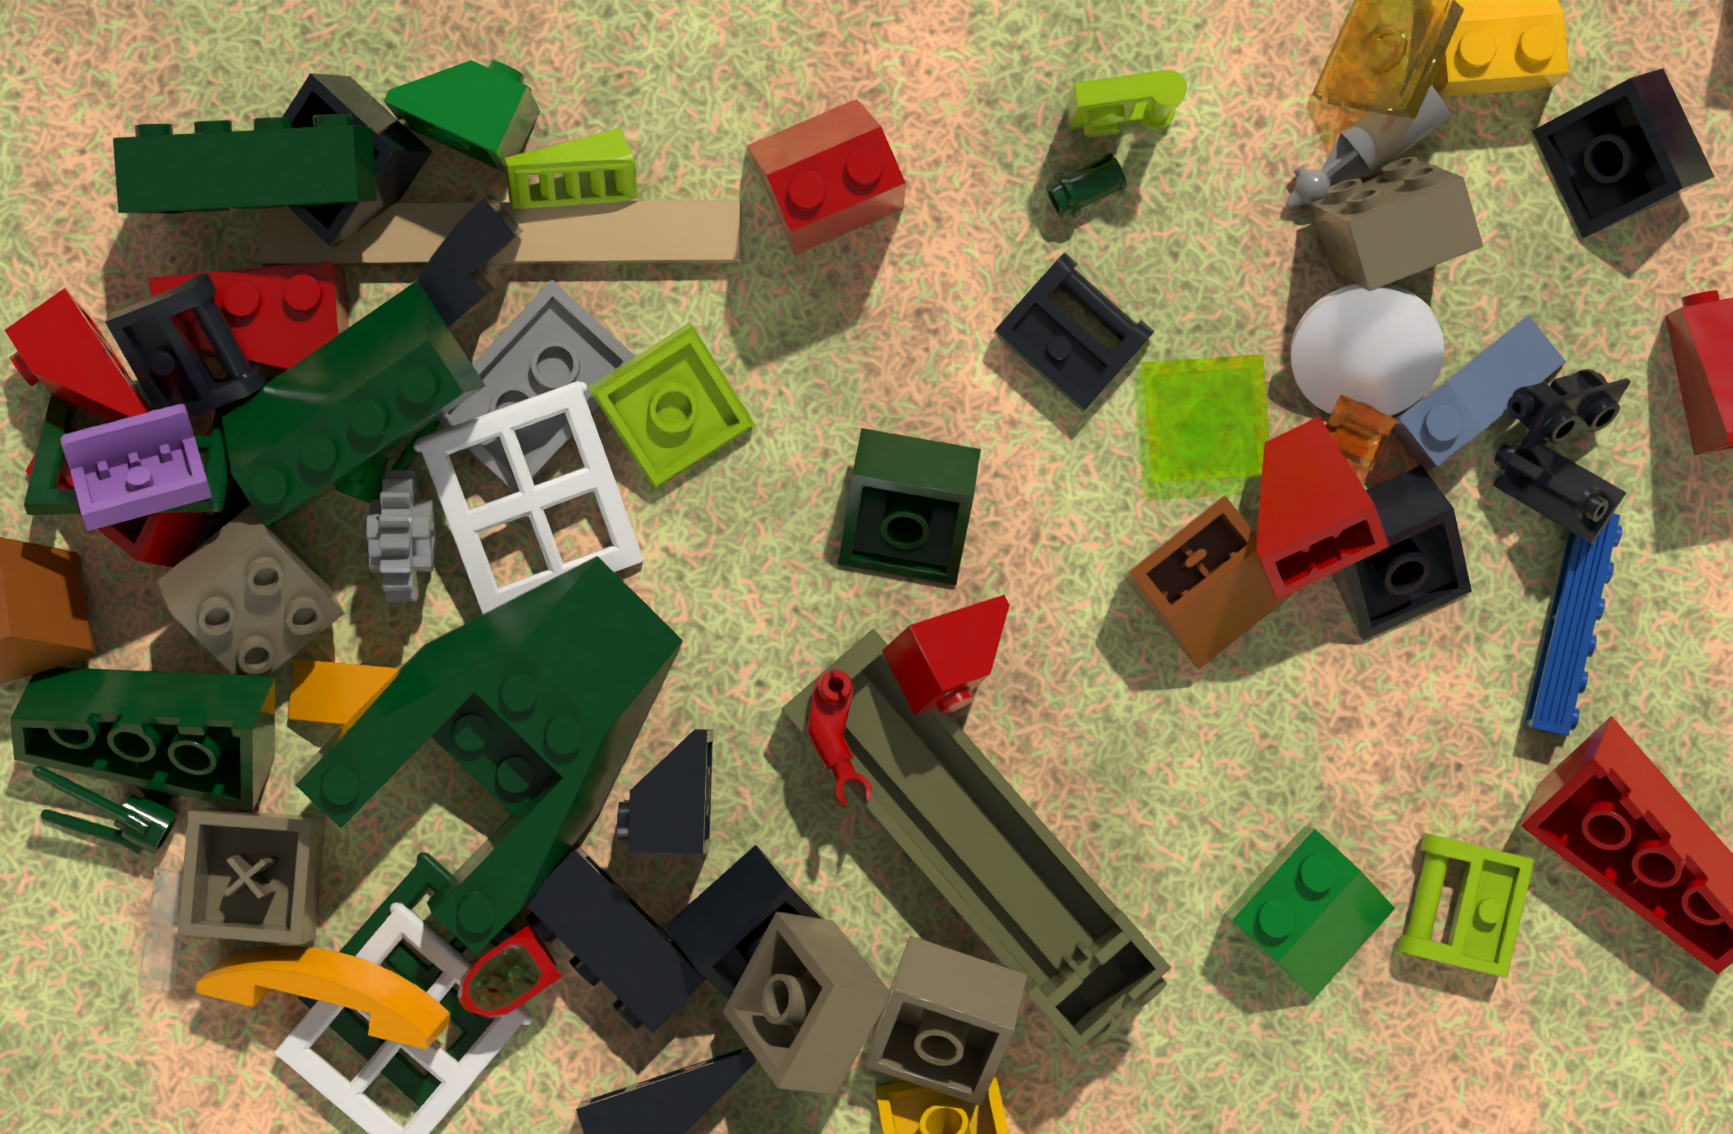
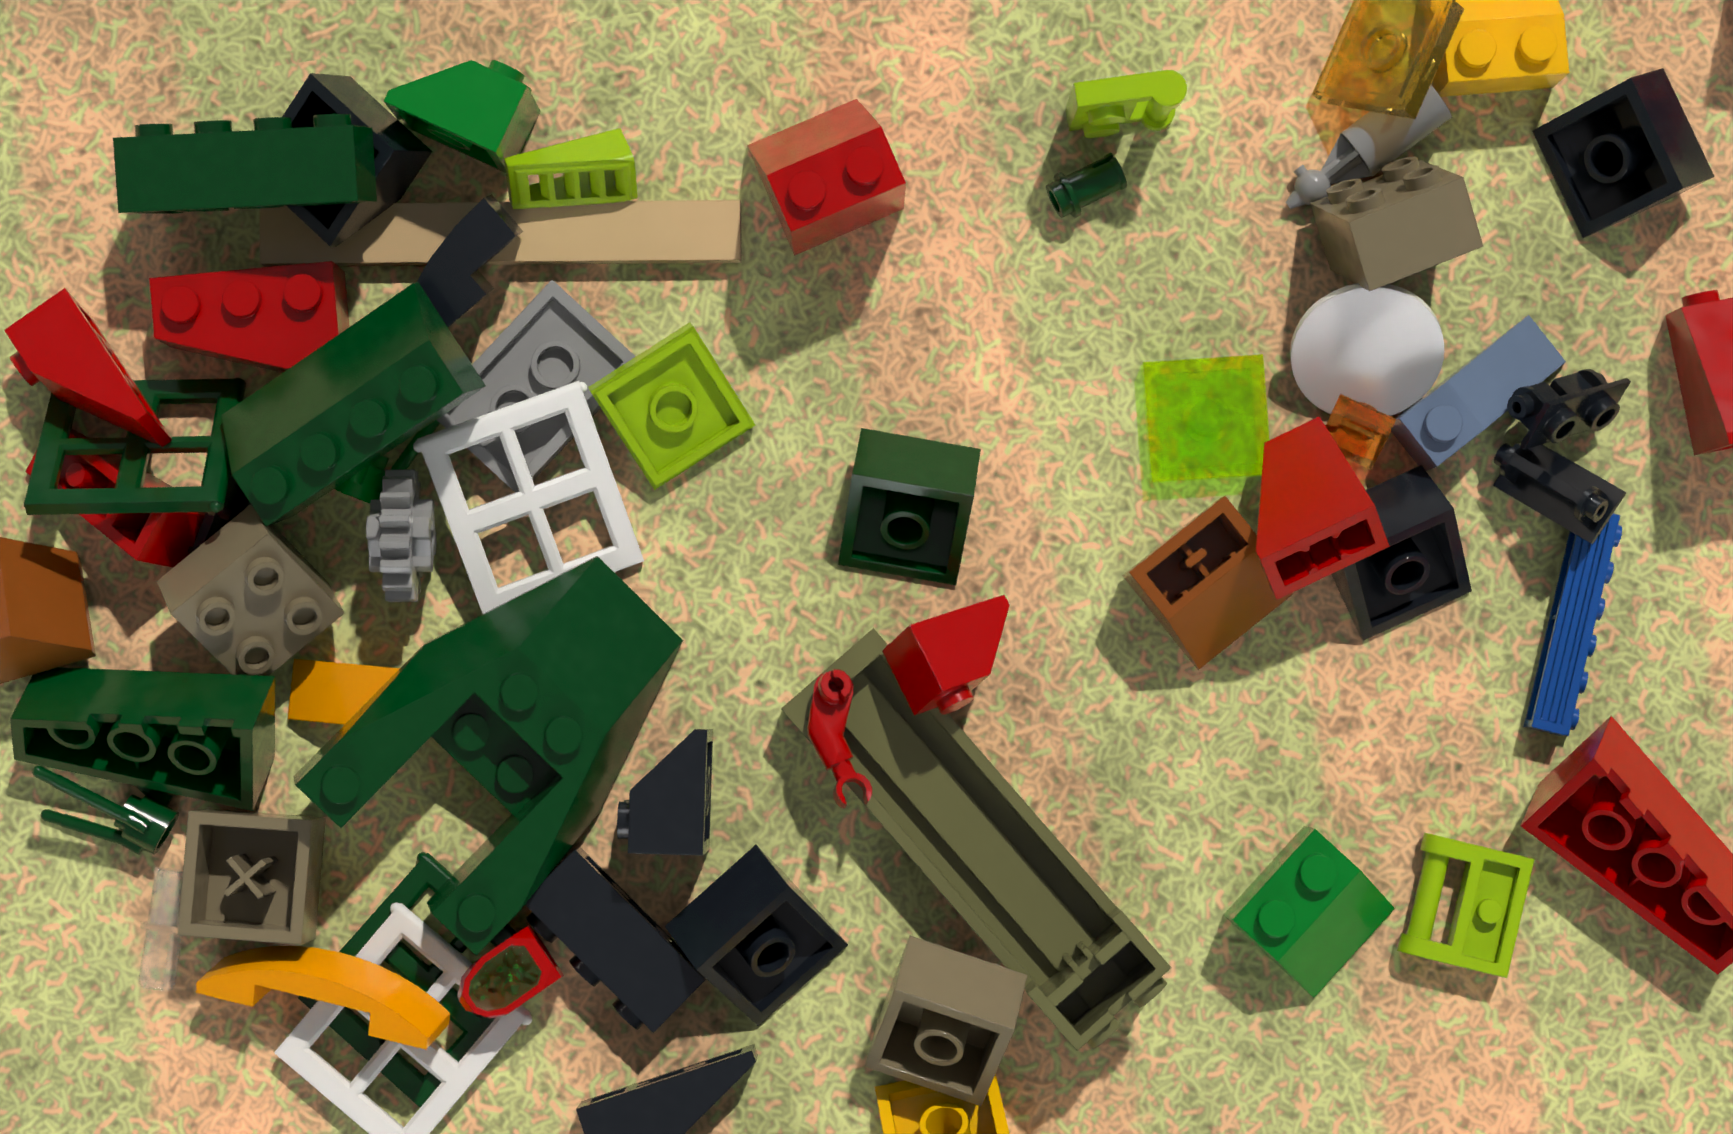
medium lavender bracket [60,404,212,531] -> none
black plate [105,273,266,418] -> none
dark tan brick [723,912,892,1094] -> none
black plate [993,252,1155,412] -> none

